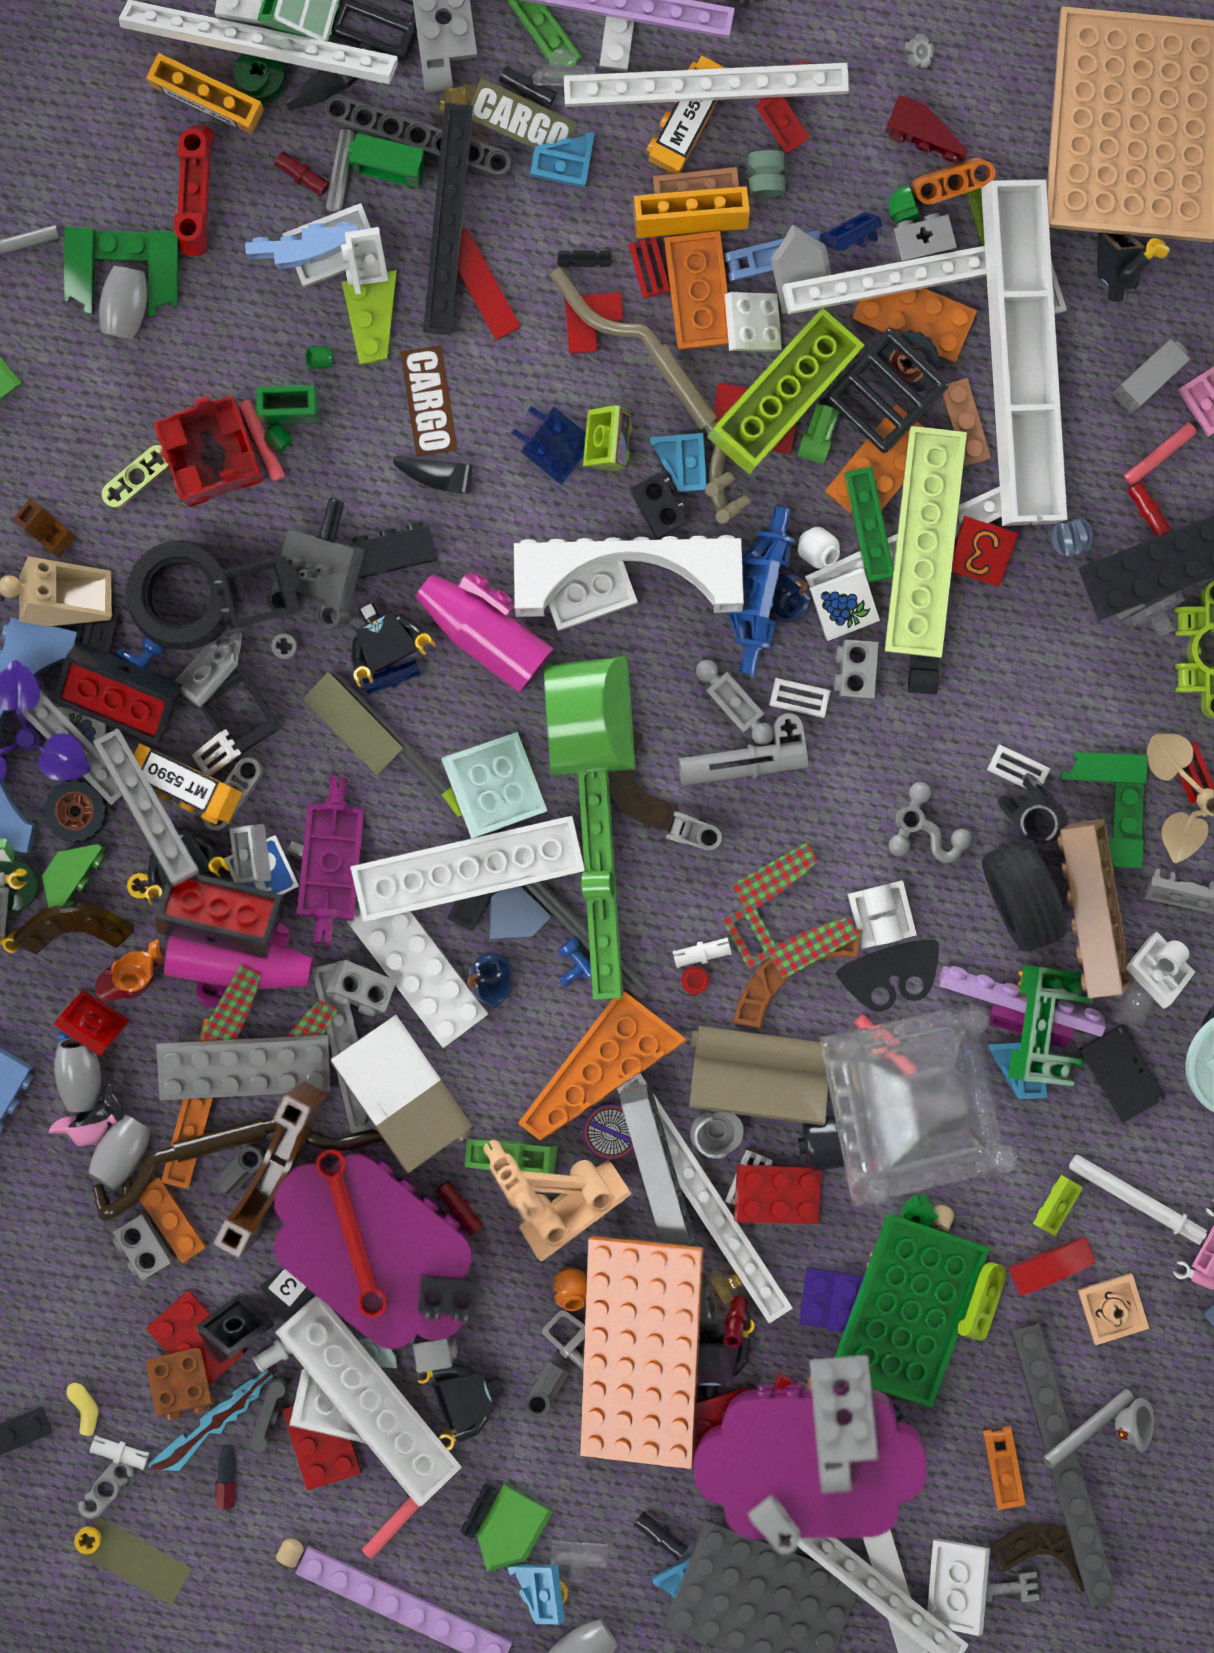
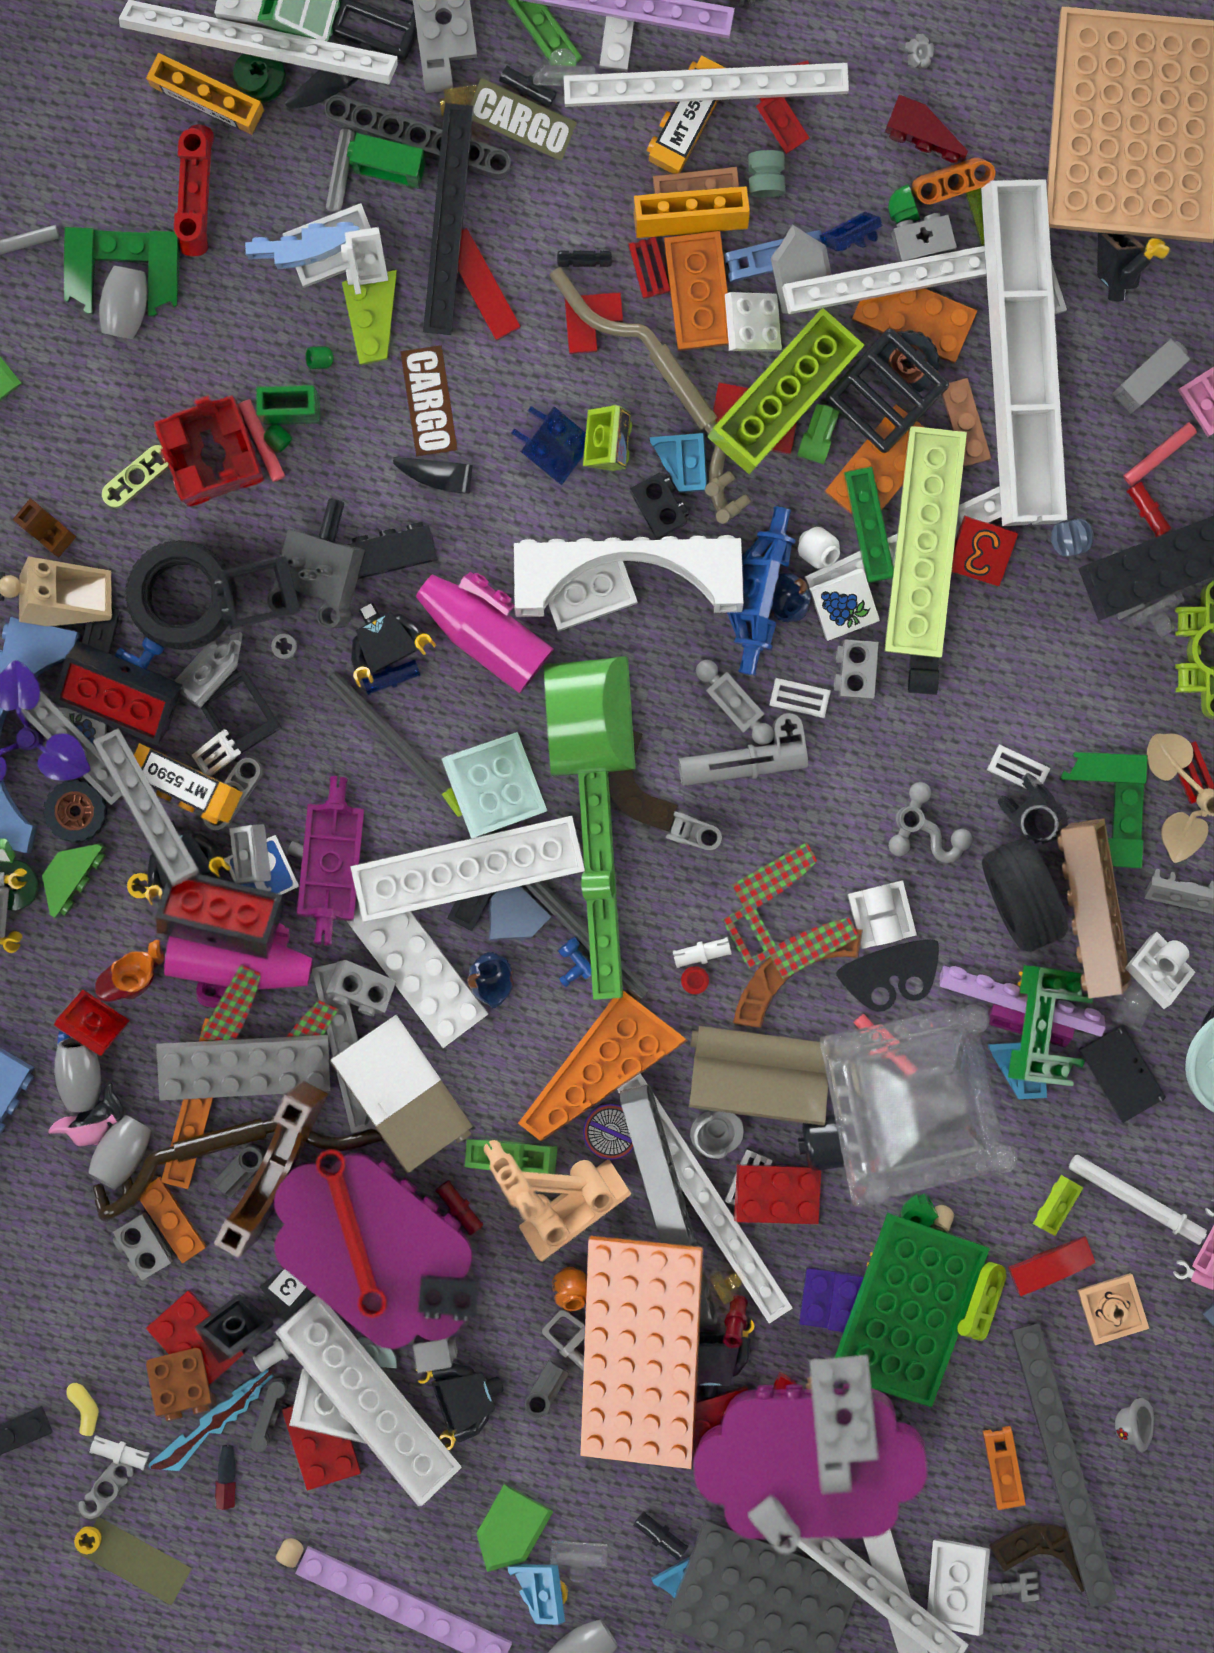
dark brown plate [13,904,134,955] -> none
dark red pin [274,151,330,197] -> none
olive sticker [303,671,403,775] -> none
coral piece [362,1497,420,1559] -> none
black axle [461,1484,497,1539] -> none
dark azure wing [529,132,595,188] -> none
light grey piece [1043,1389,1135,1469] -> none

